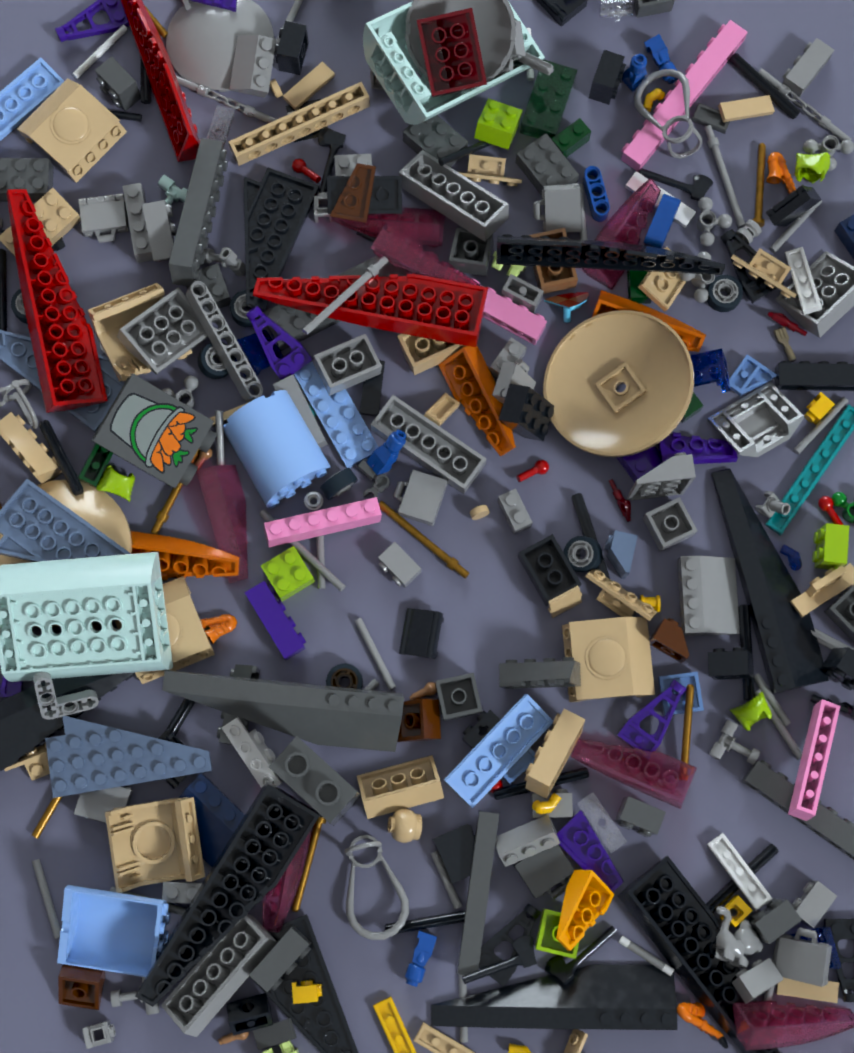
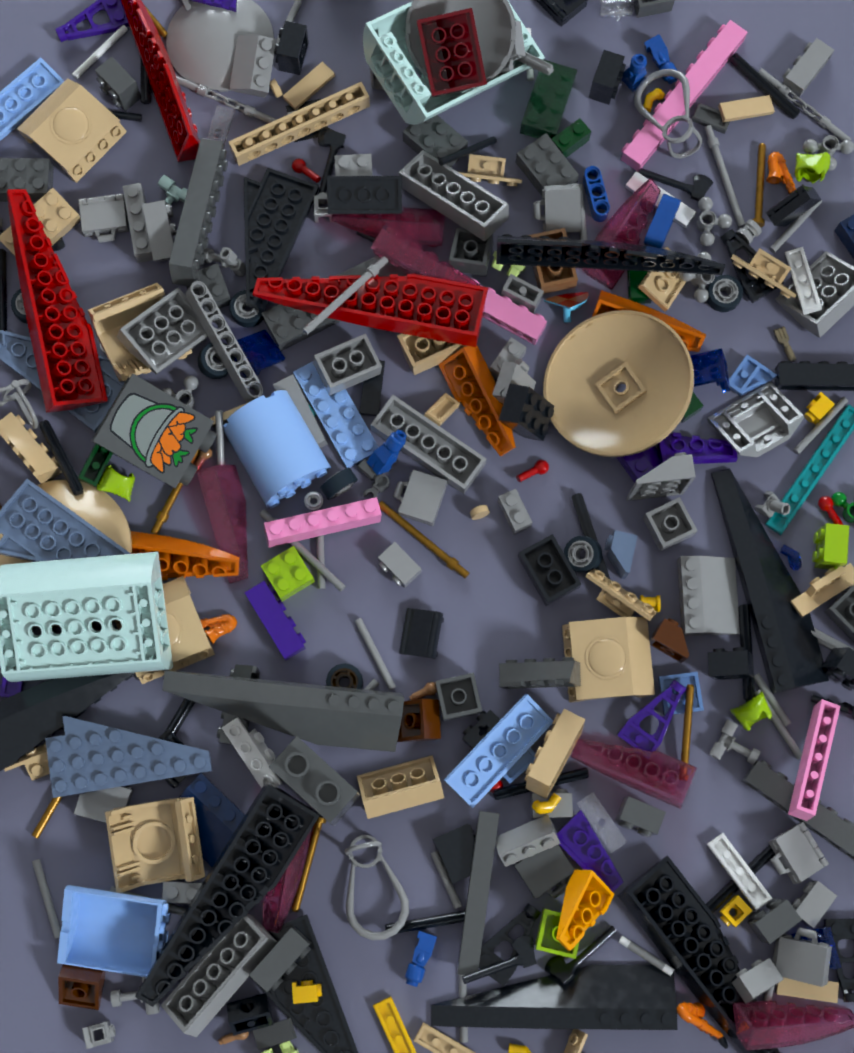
light grey beam [33,672,99,720] -> none
dark purple plate [246,306,313,380] -> none
reddish brown wing [330,163,376,223] -> none
tan piece [387,809,422,843] -> none
lime brick [474,98,523,150] -> none
tan piece [548,585,582,618] -> none
dark red hand [609,479,631,522] -> none
light grey animal [714,906,763,968] -> none
dark red hand [767,312,807,336] -> none
none -> light grey piece [768,822,829,884]

